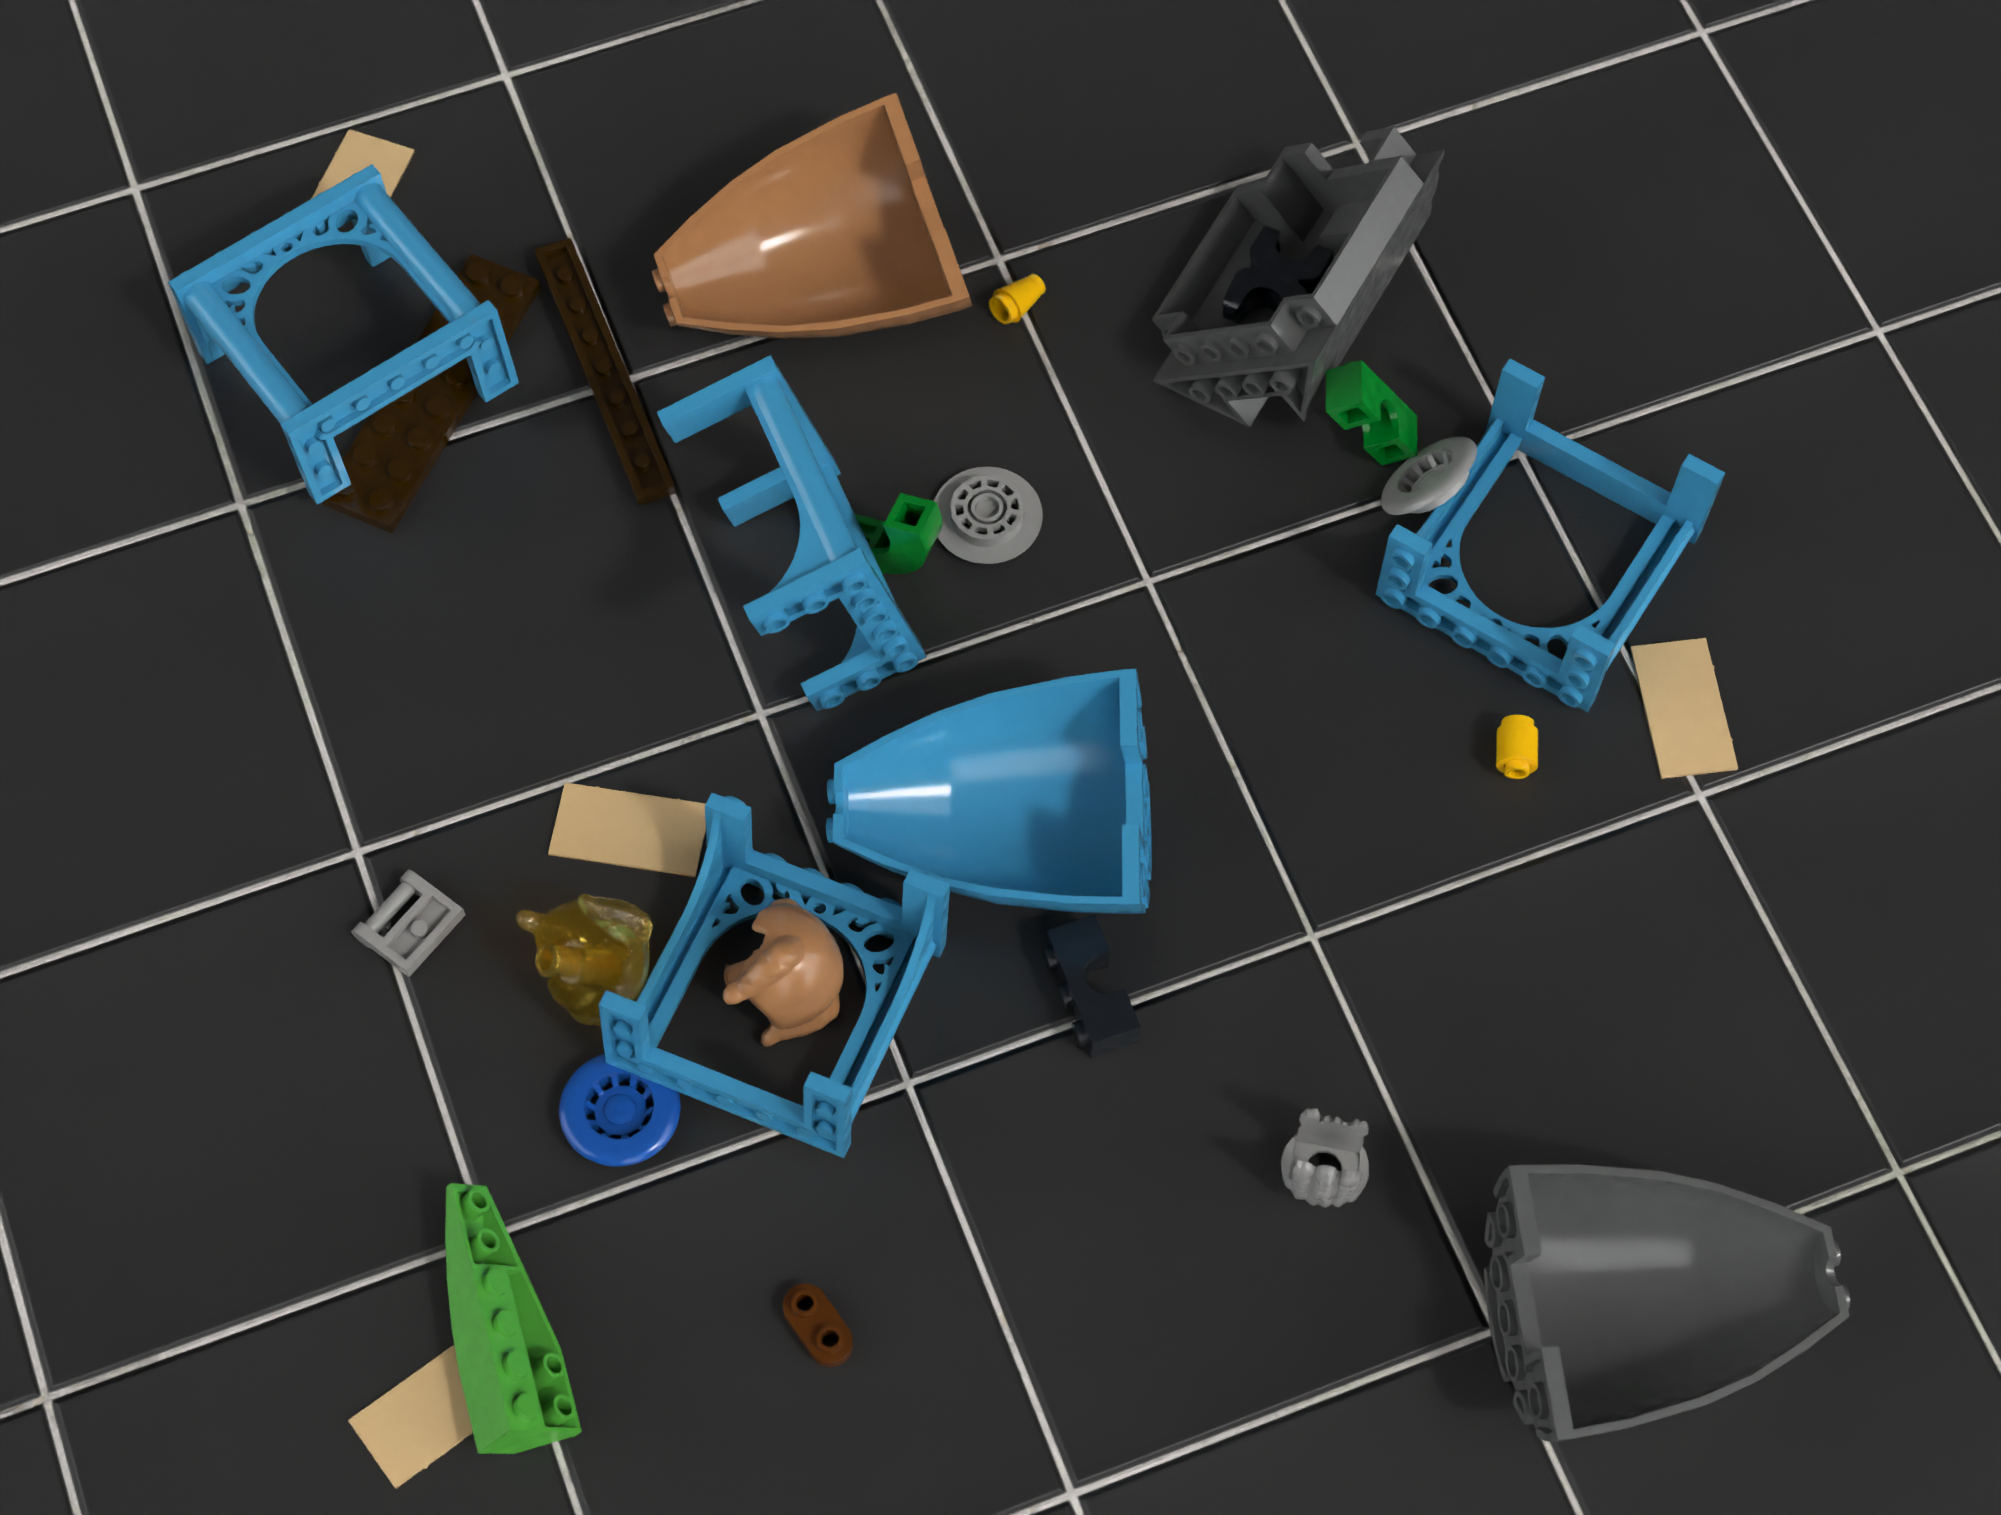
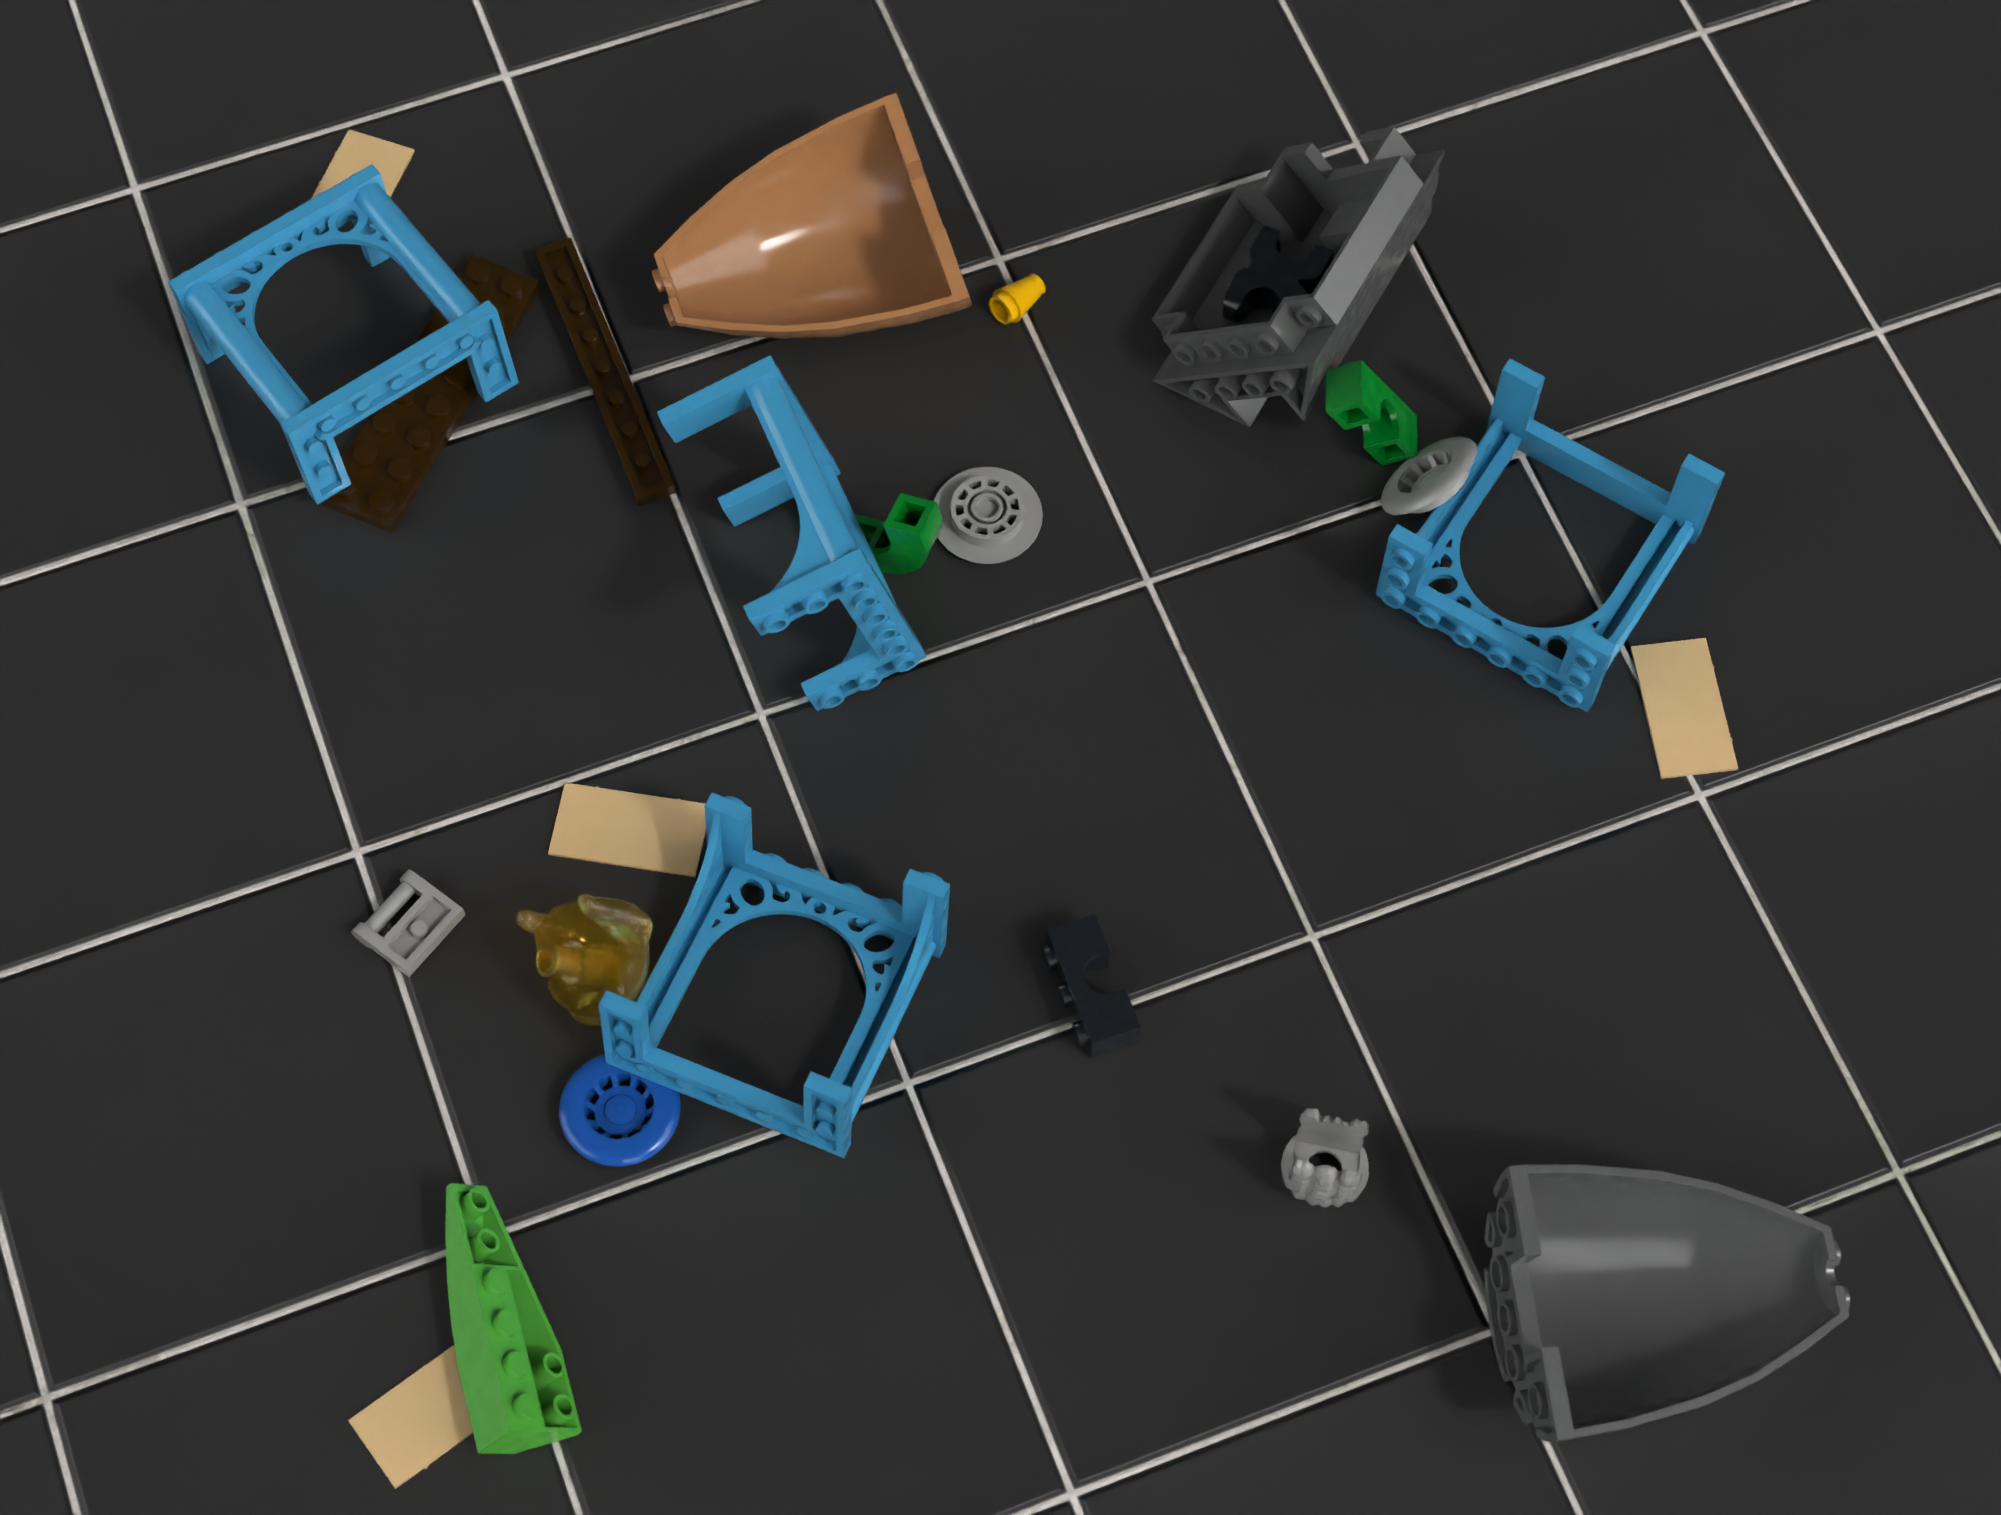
medium nougat piece [723,898,844,1047] -> none
reddish brown plate [783,1284,853,1367] -> none
dark azure panel [826,669,1152,914] -> none
yellow brick [1496,715,1538,779] -> none

